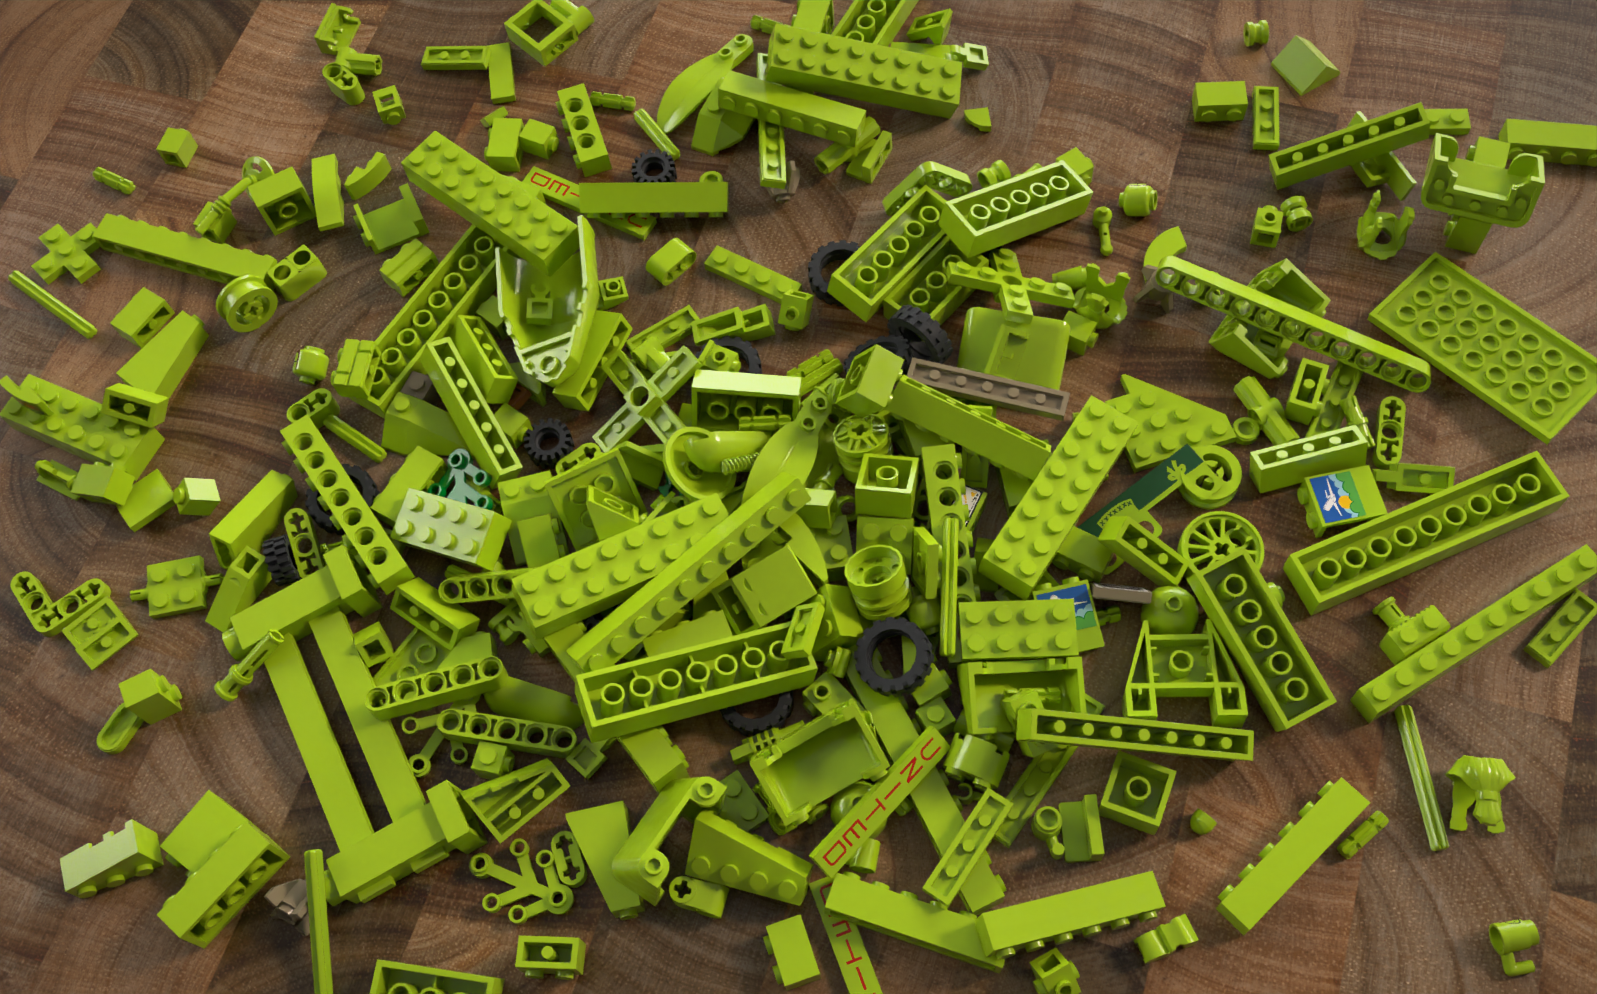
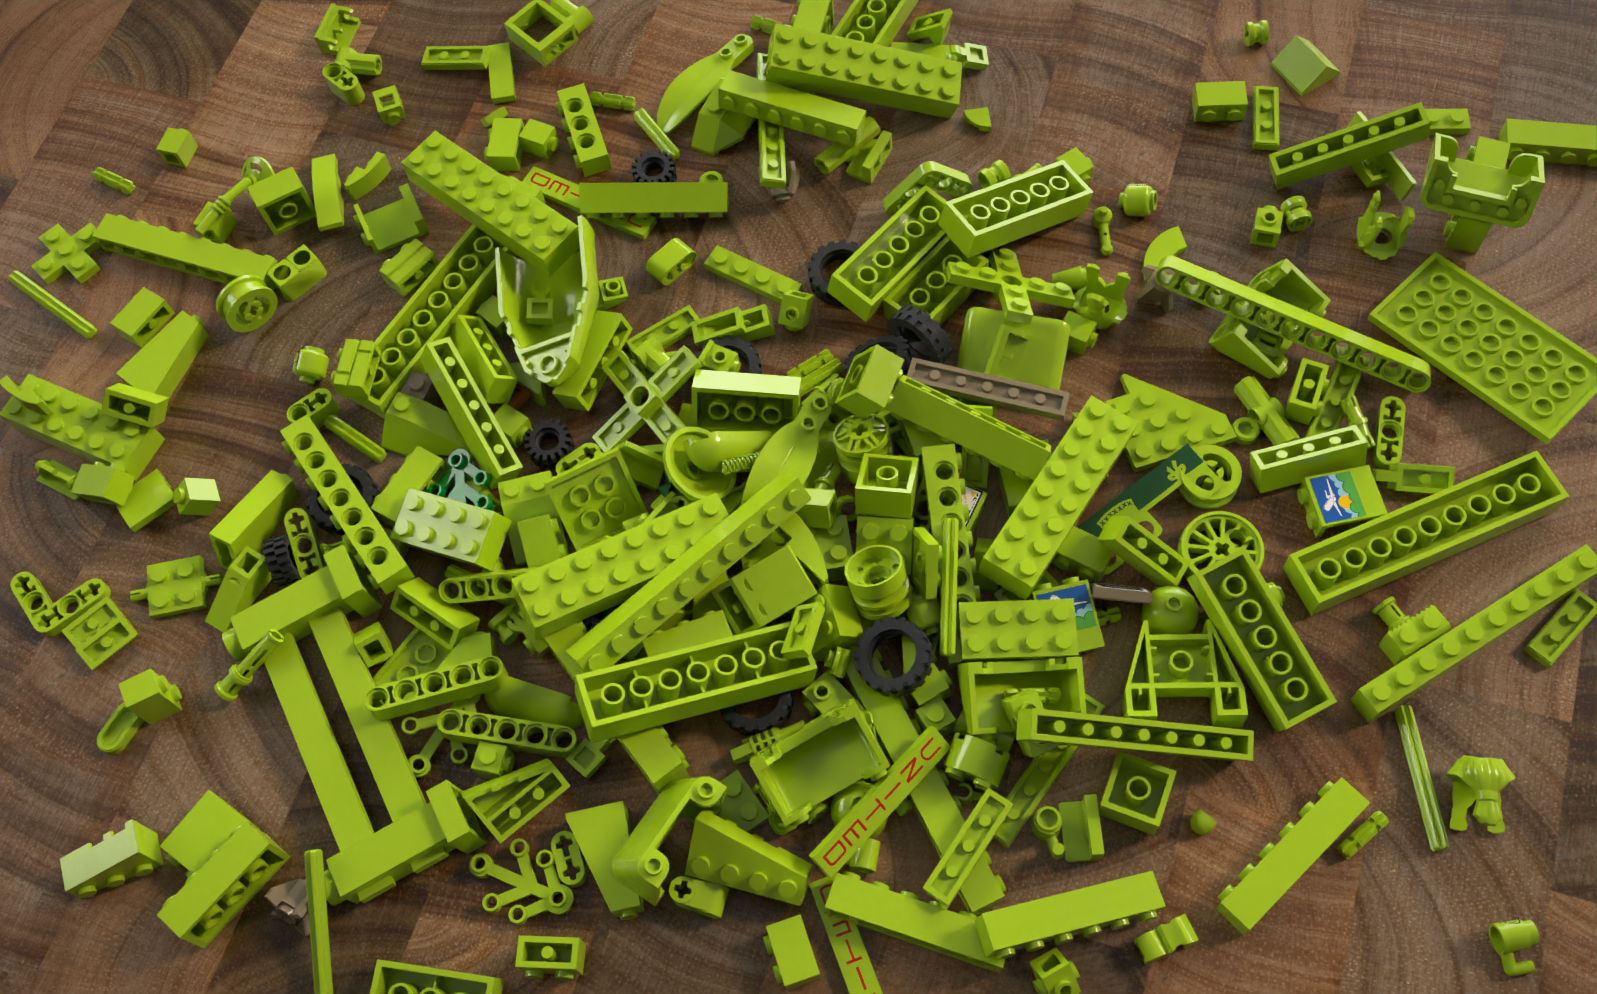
lime slope [586,484,639,541] -> none
lime axle [739,415,792,431] -> none

